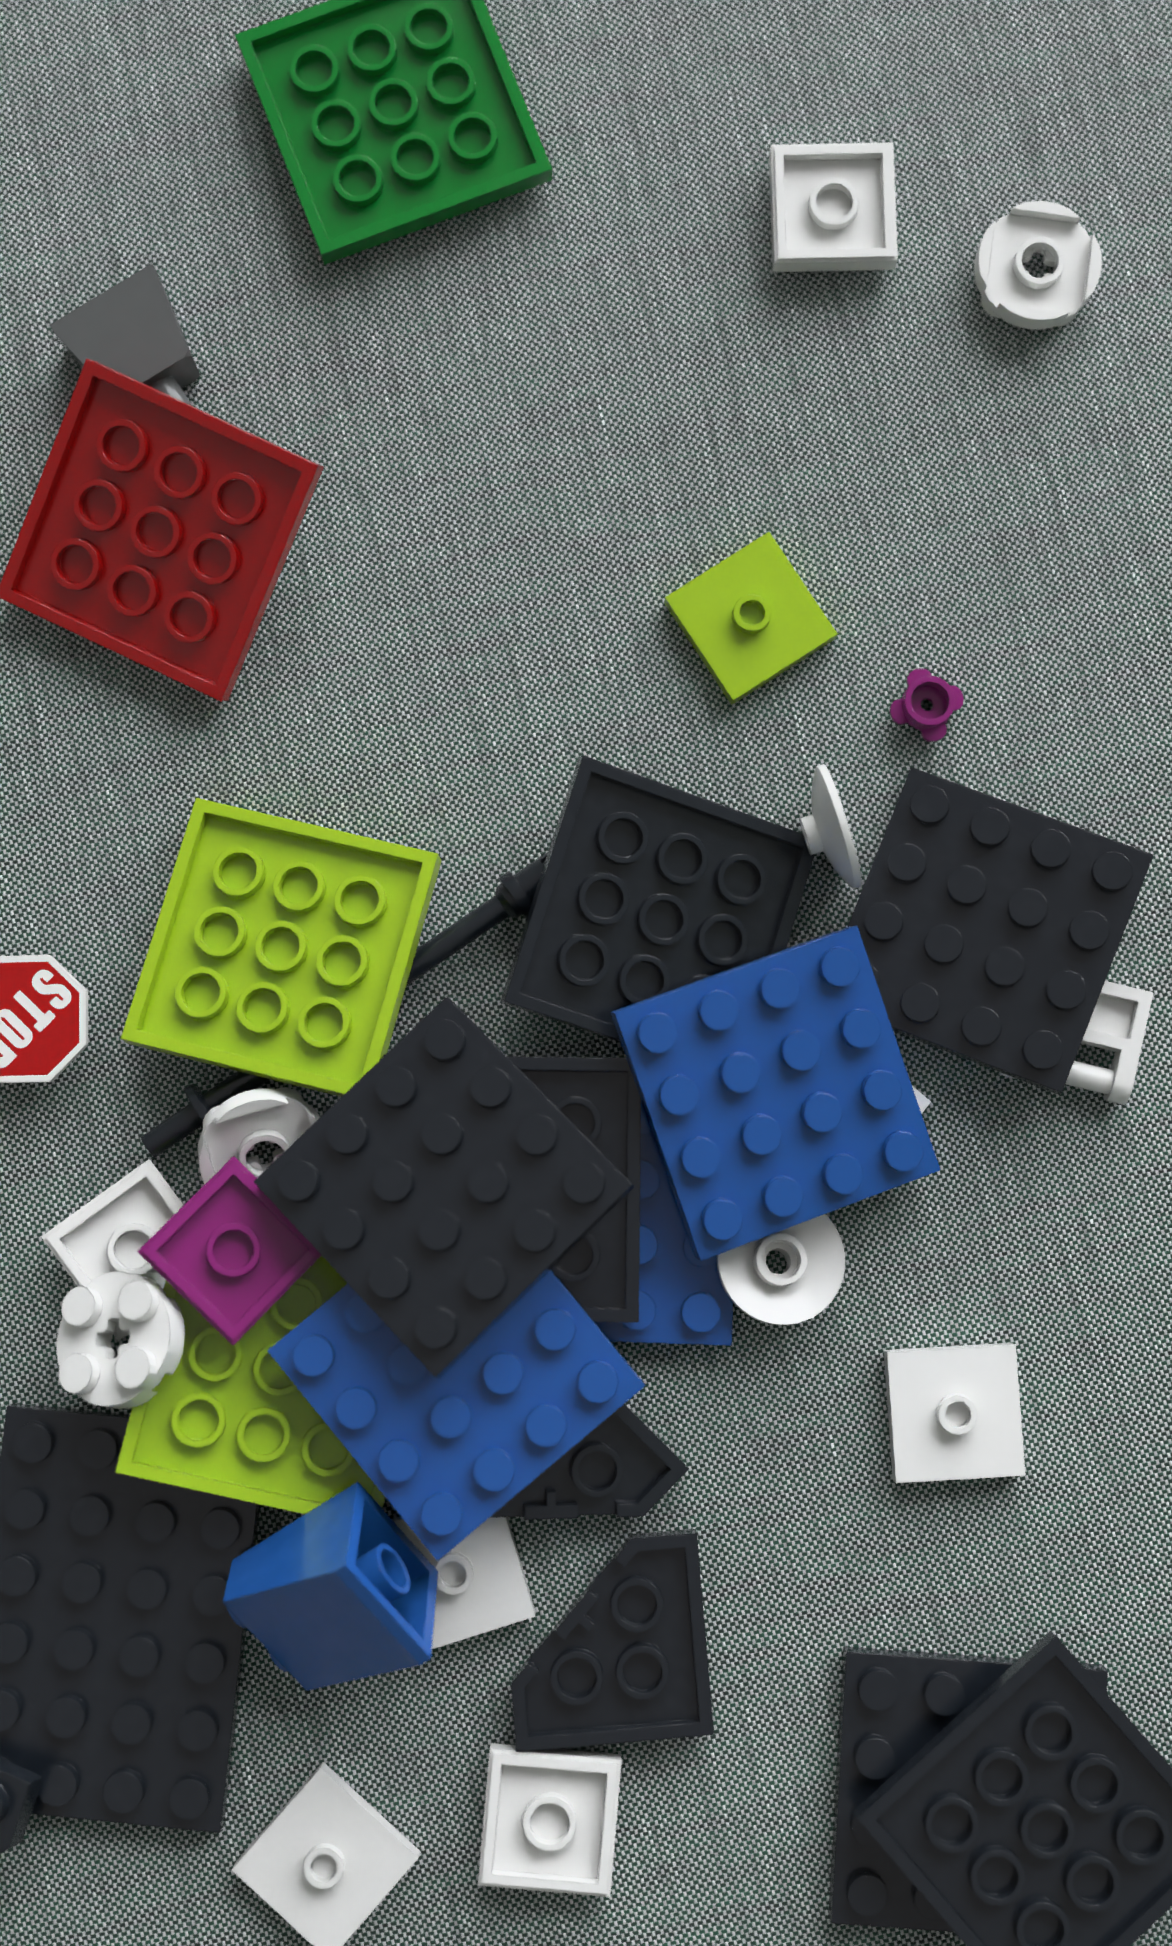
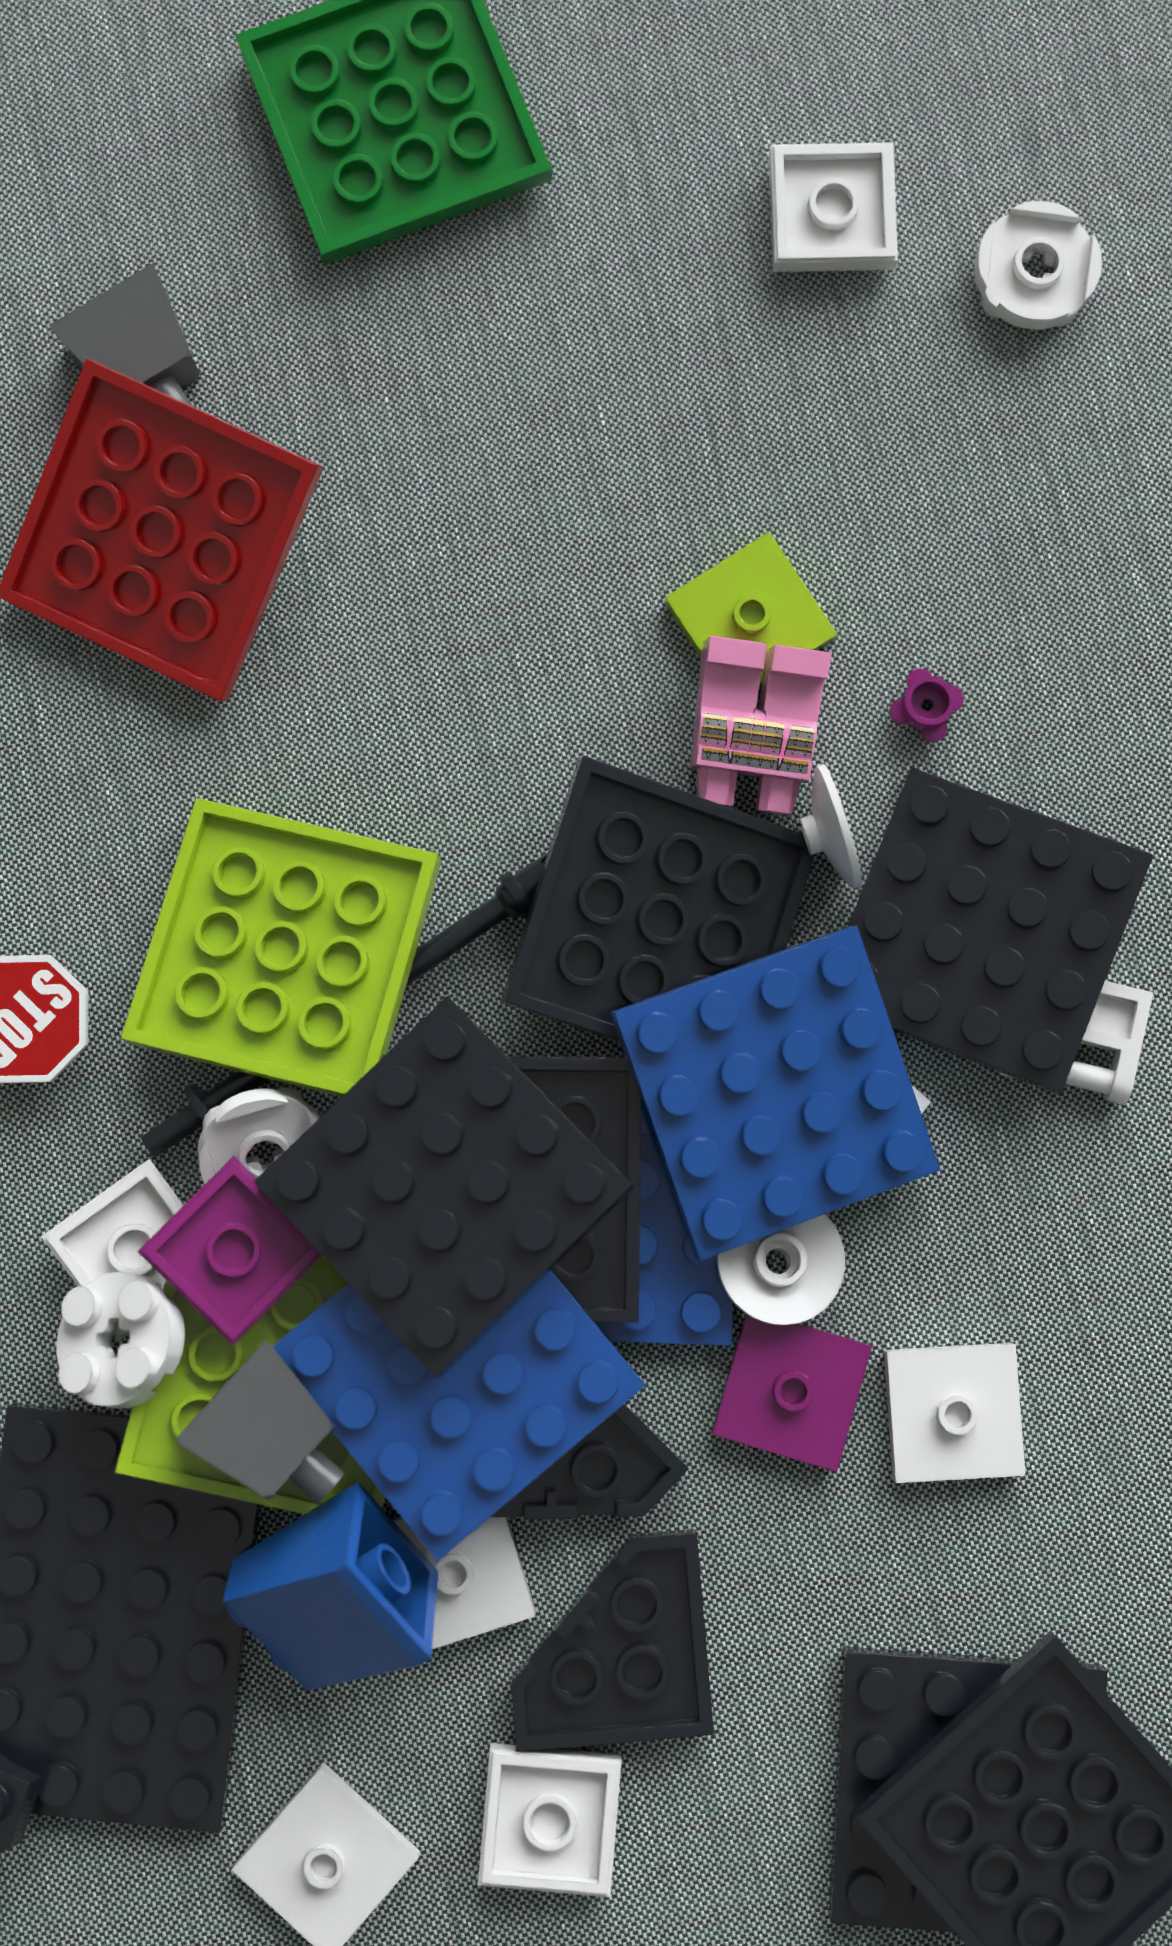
none -> dark grey torso [176,1340,344,1504]
none -> bright pink hips [689,635,832,815]
none -> magenta plate [711,1314,872,1472]

